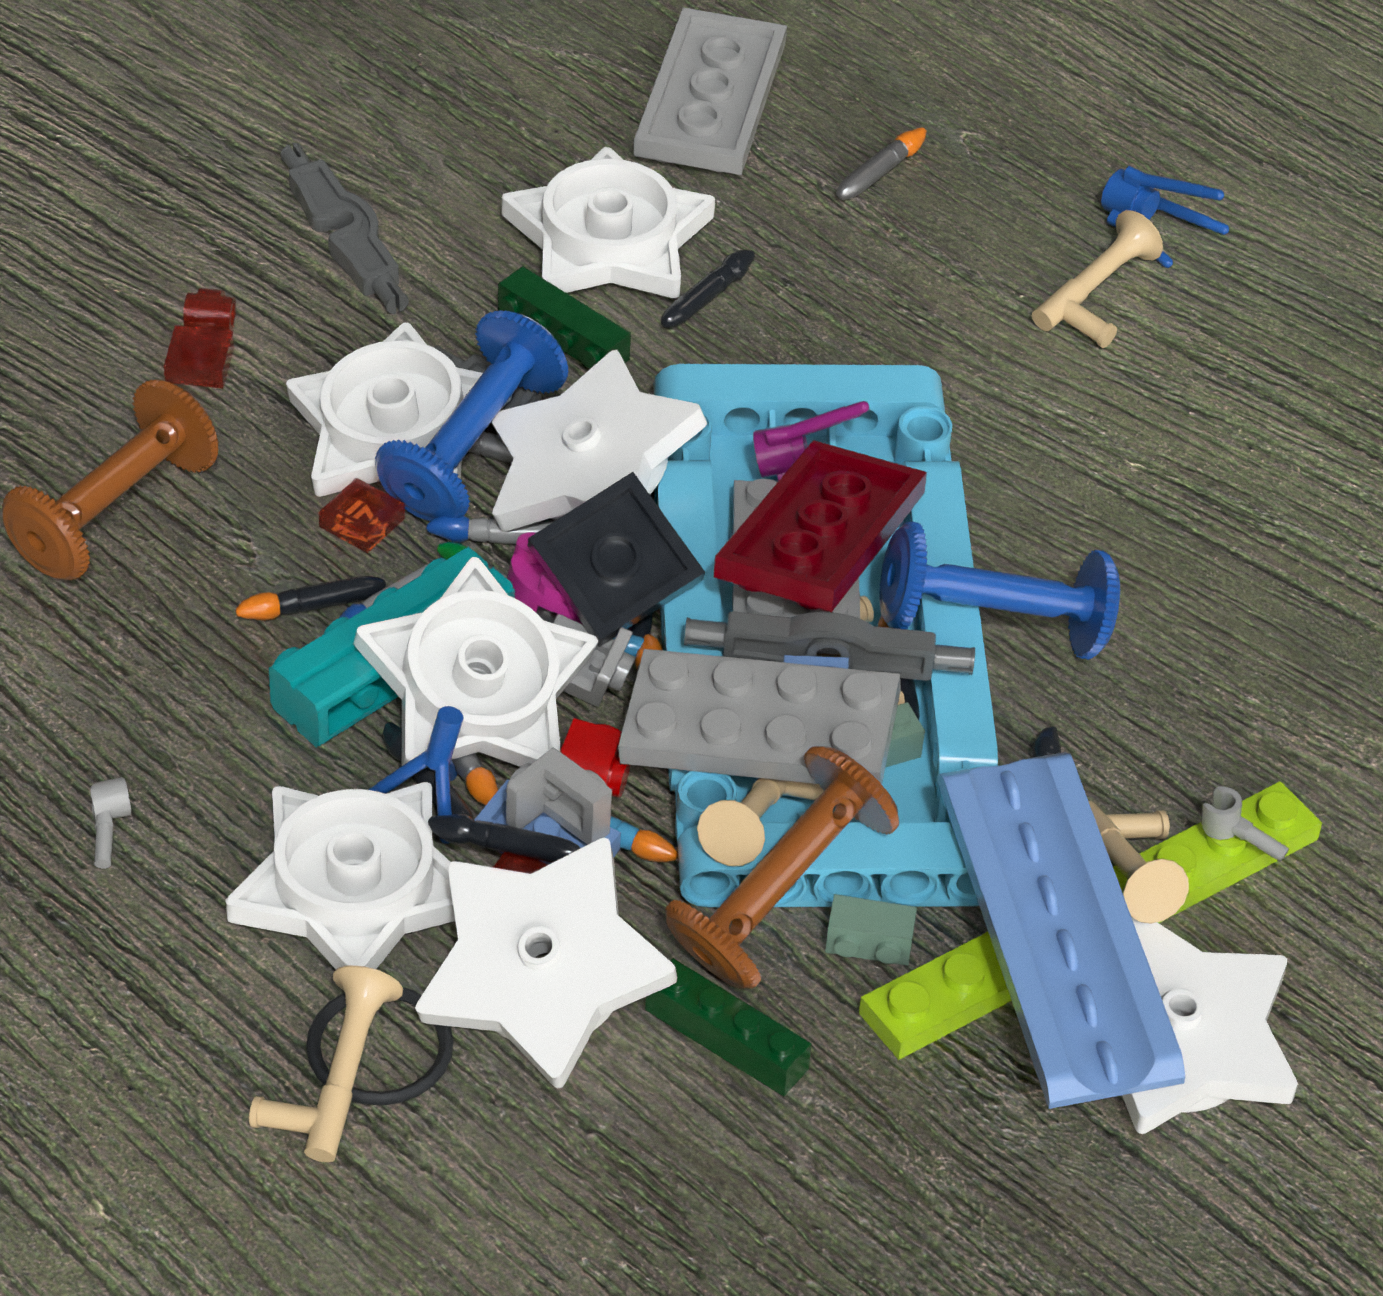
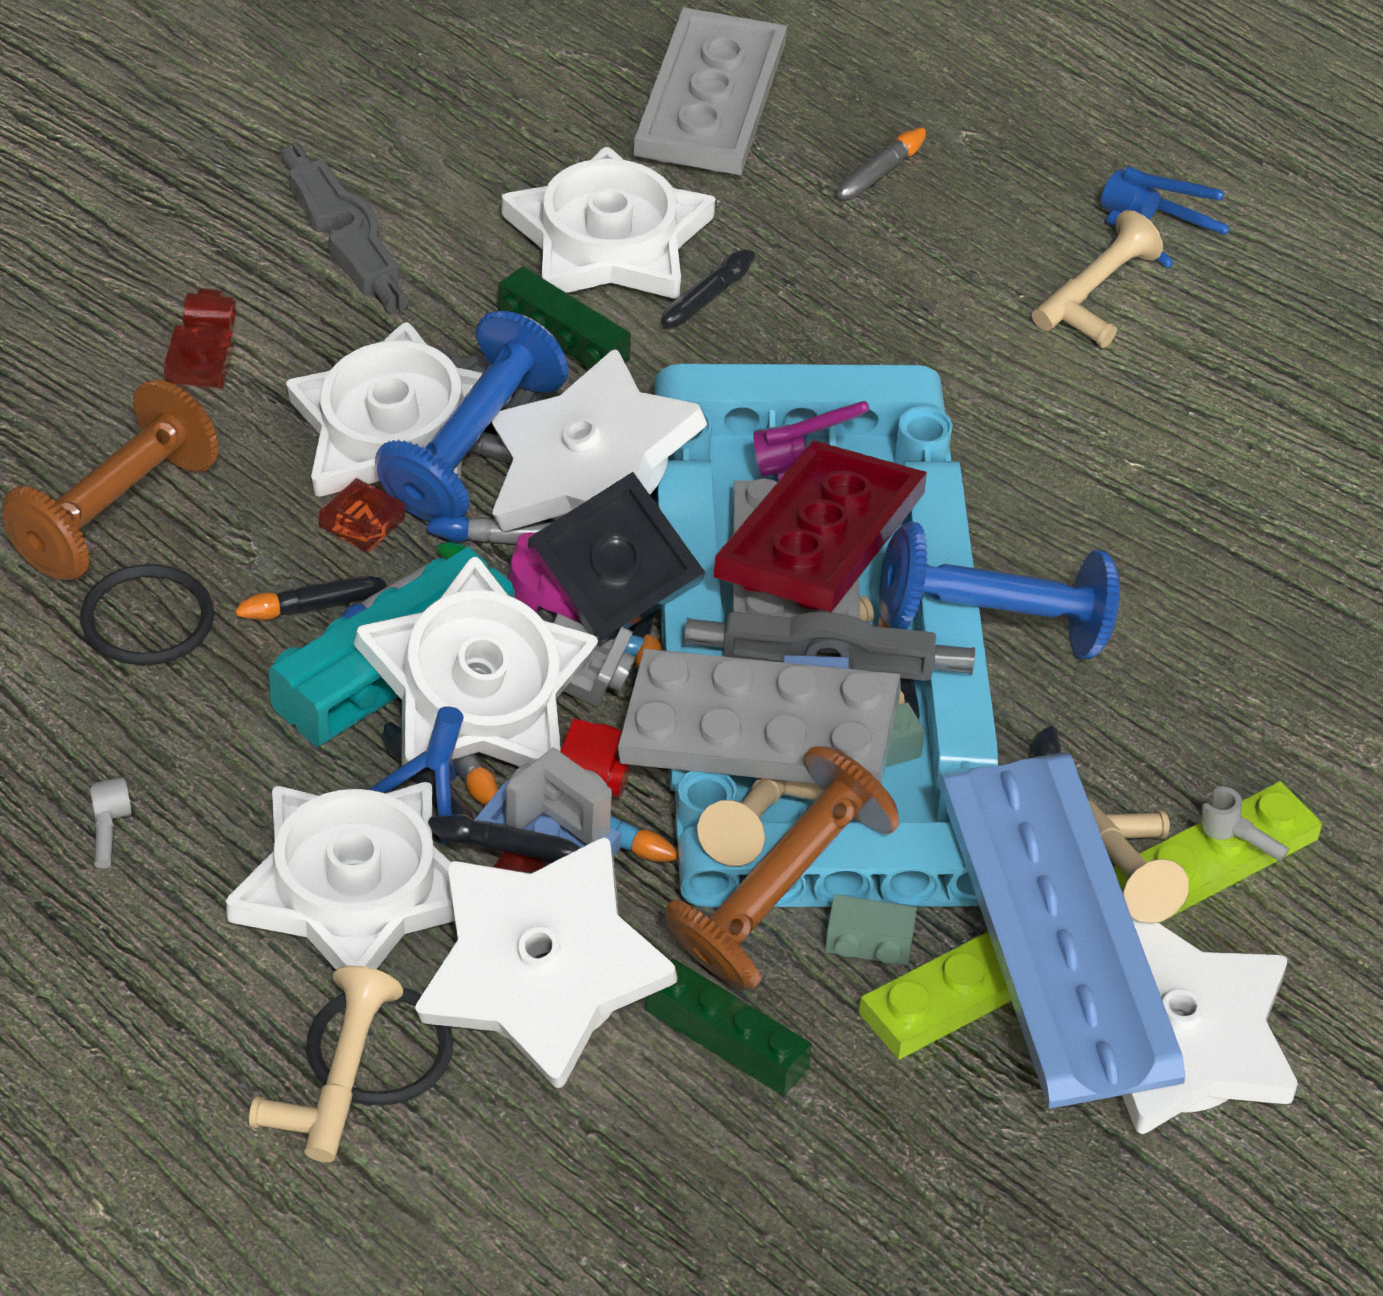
none -> black tyre [80,564,214,665]

